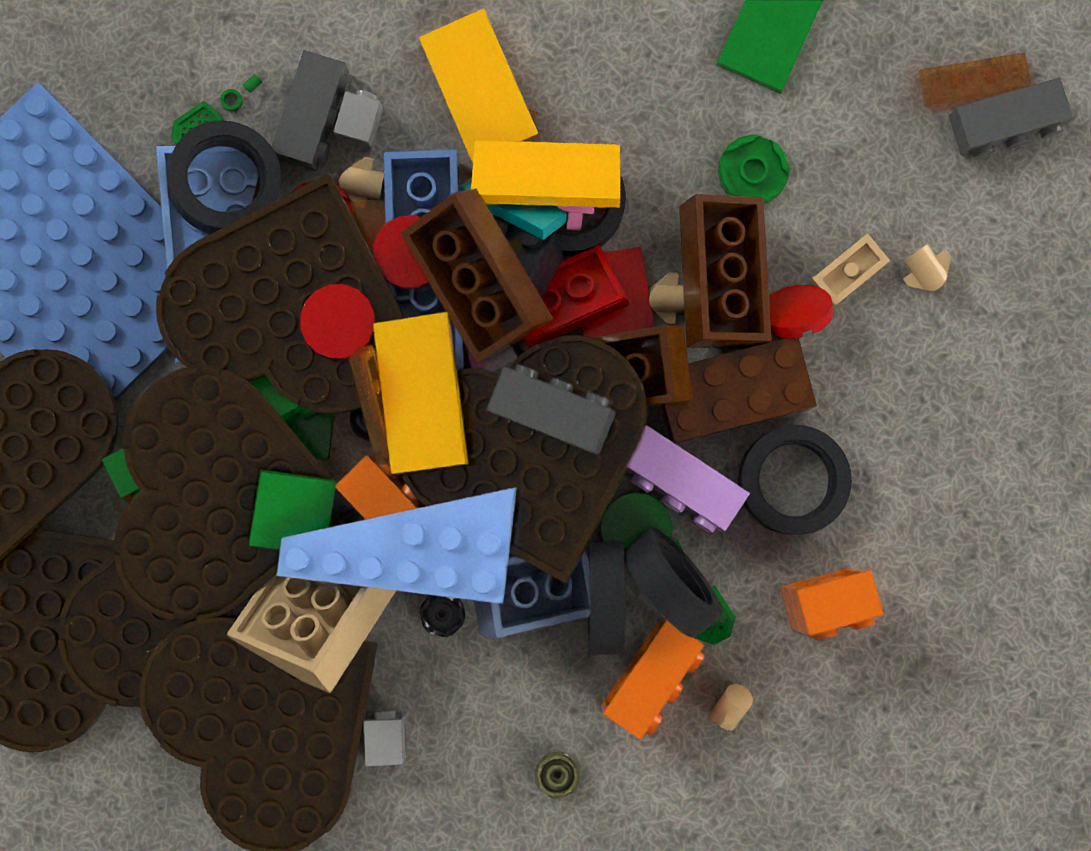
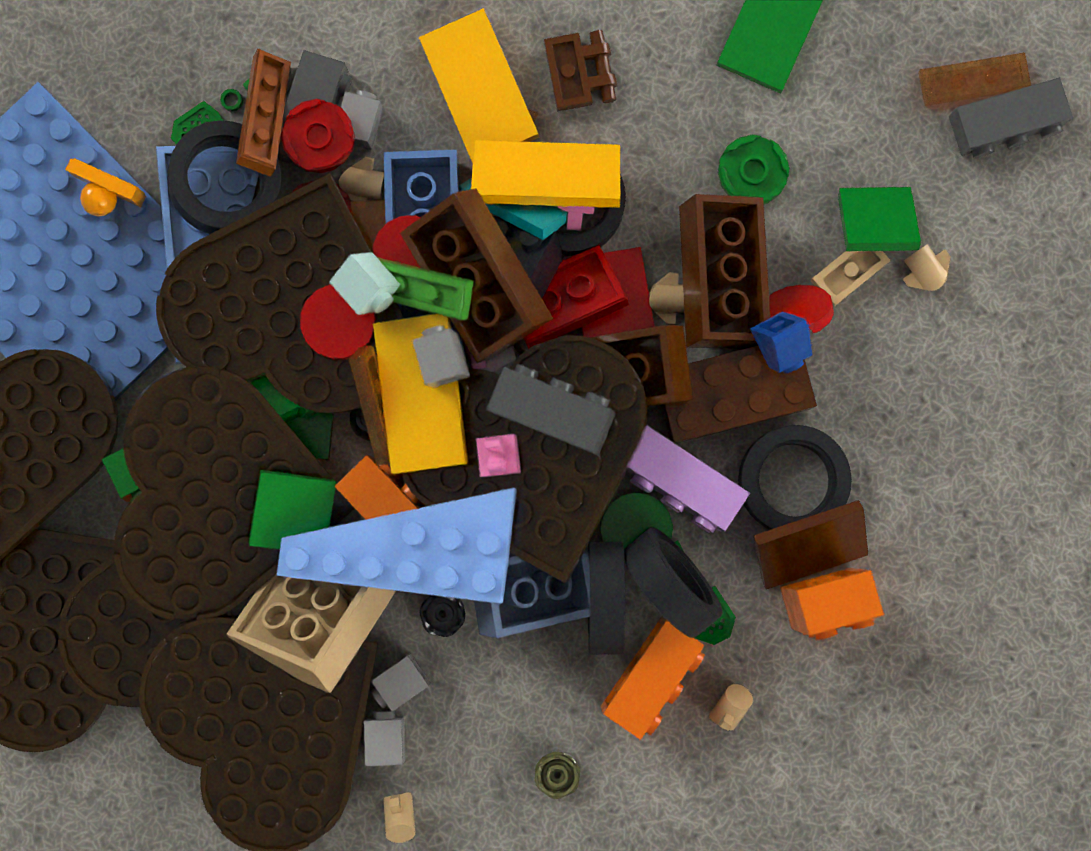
none -> light orange tile [65,158,146,217]
none -> dark orange tile [236,49,291,177]
none -> red tile [281,99,355,173]
none -> light aqua brick [330,252,401,315]
none -> light grey brick [371,653,431,712]
none -> bright green tile [377,257,473,320]
none -> tan piece [383,792,415,843]
none -> light grey brick [412,325,470,388]
none -> bright pink tile [476,434,521,477]
none -> reddish brown plate [544,30,617,112]
none -> blue slope [750,311,813,373]
none -> reddish brown tile [754,500,868,590]
none -> green tile [838,187,921,252]

